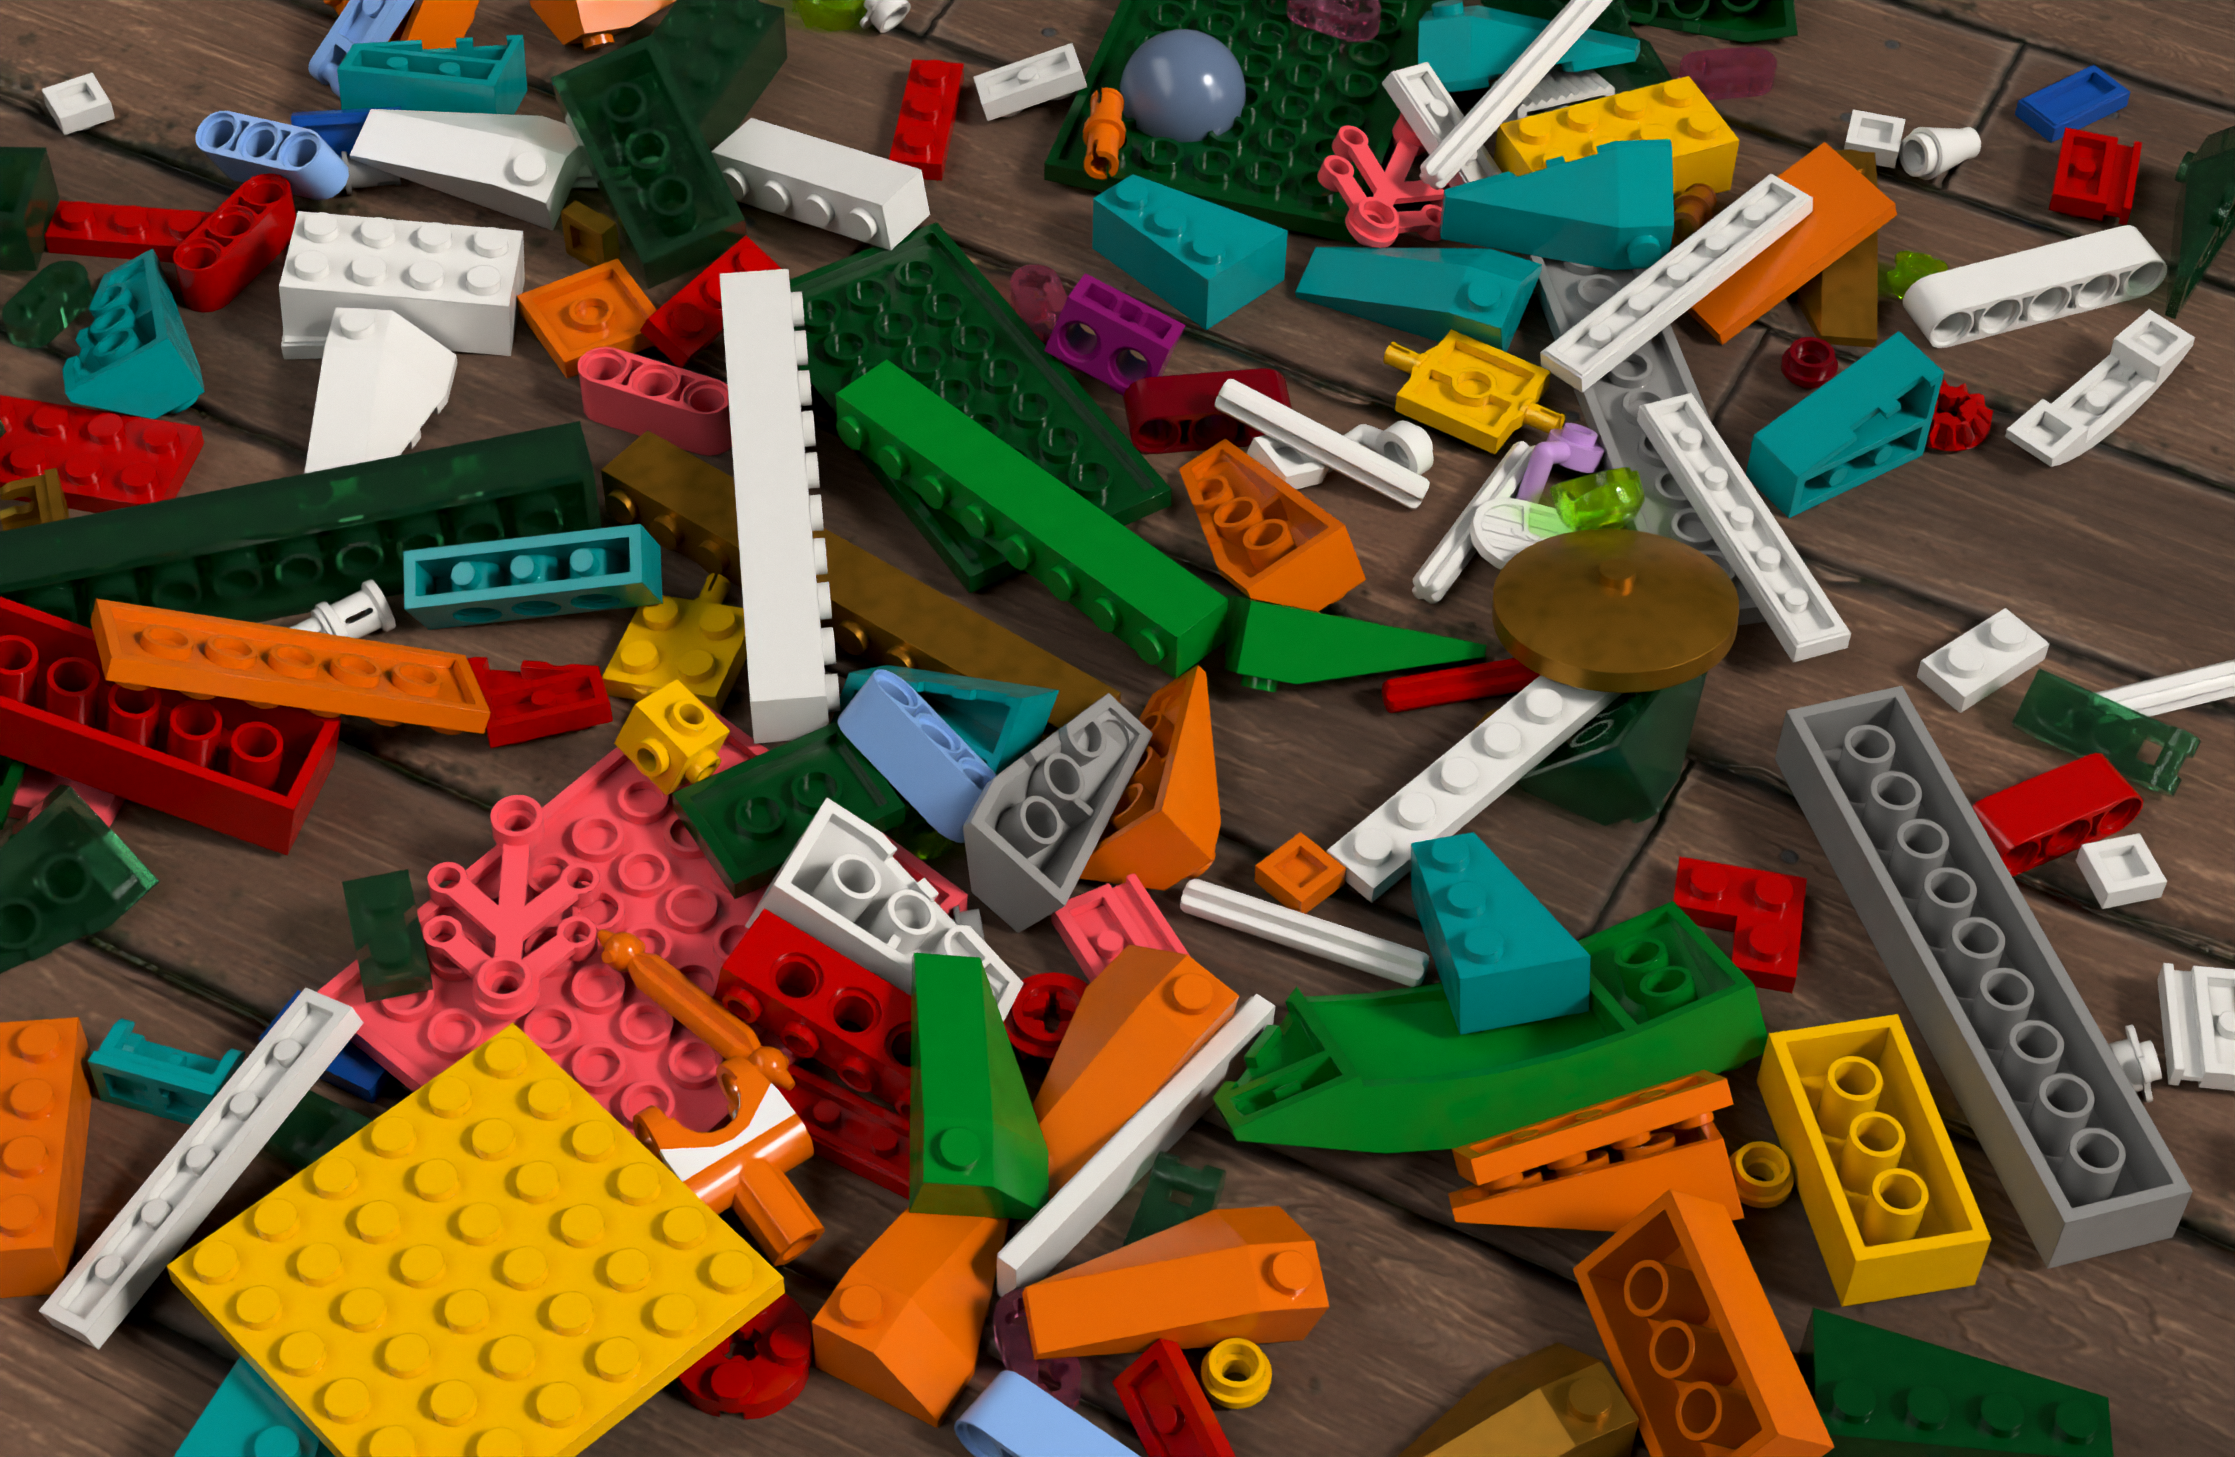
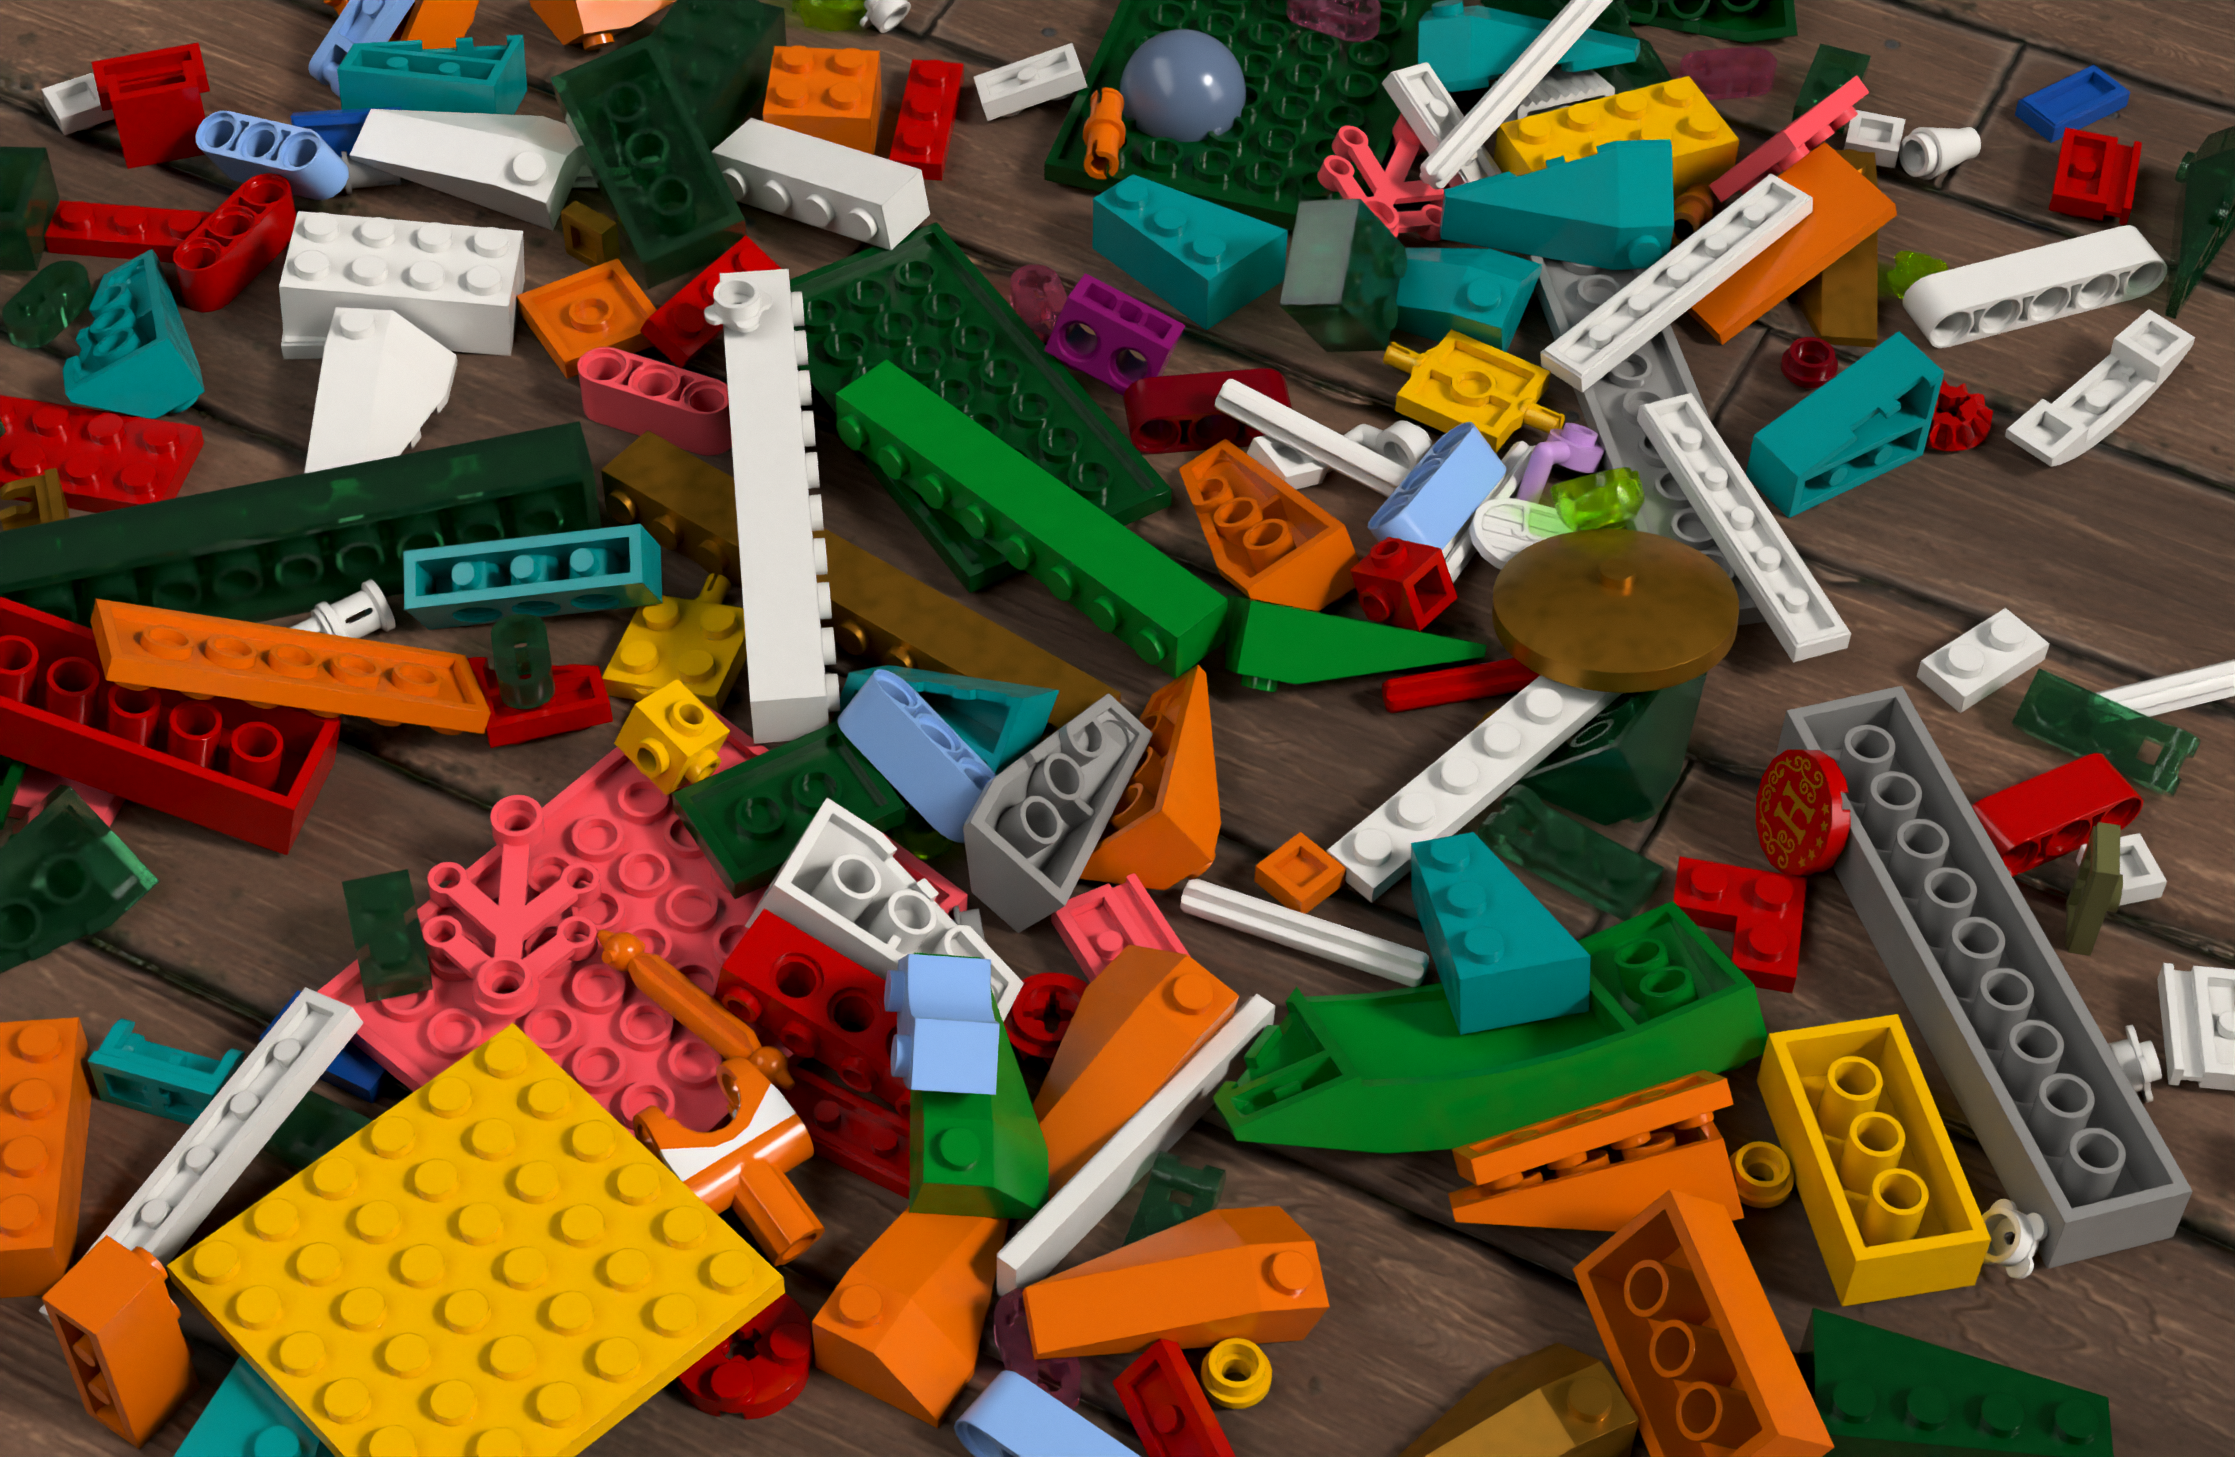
none -> orange brick [42,1235,200,1449]
none -> red plate [91,42,210,169]
none -> clear green beam [491,614,556,709]
none -> white plate [704,277,772,333]
none -> orange brick [763,45,882,155]
none -> light blue brick [884,954,1000,1095]
none -> clear green brick [1279,199,1407,352]
none -> red brick [1350,537,1458,632]
none -> light blue beam [1367,422,1507,550]
none -> clear green plate [1478,785,1664,921]
none -> coral plate [1709,75,1869,203]
none -> red tile [1755,749,1851,875]
none -> clear green plate [1792,43,1871,134]
none -> white plate [1982,1199,2048,1279]
none -> olive plate [2065,822,2123,956]

